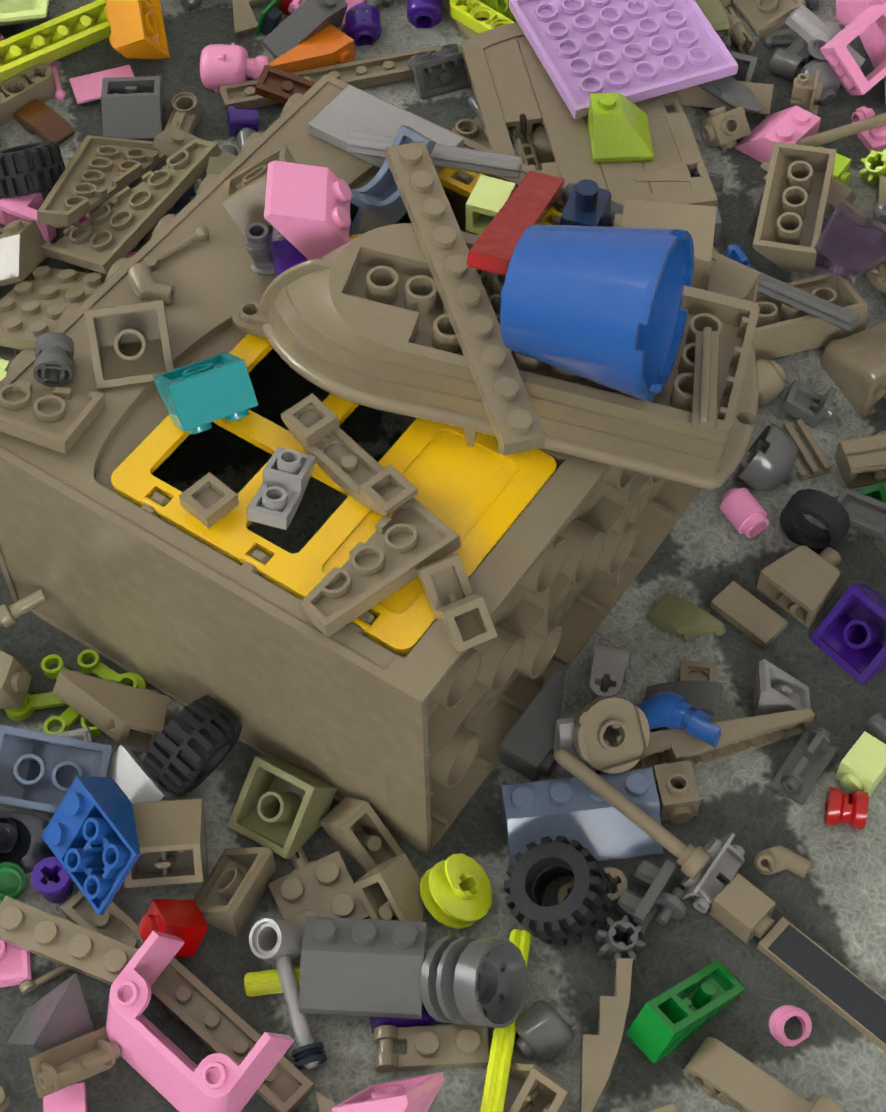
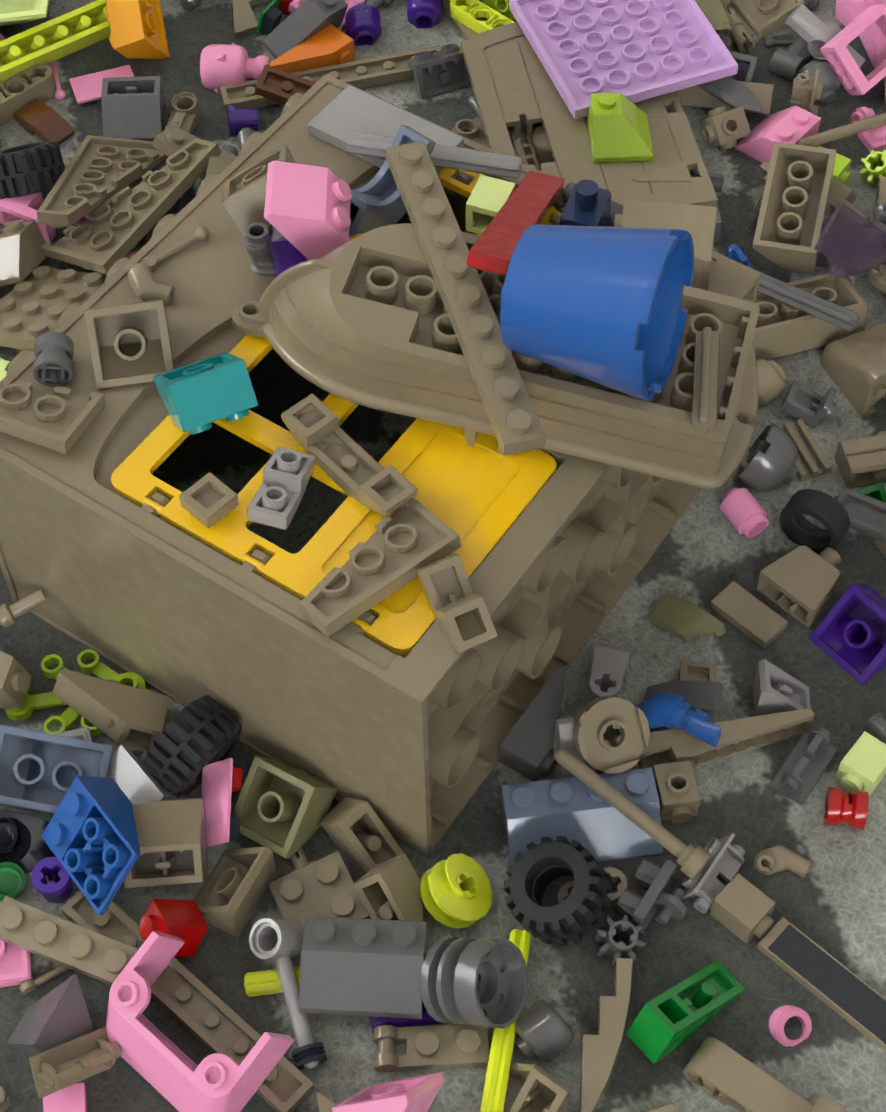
none -> bright pink piece [201,758,242,848]

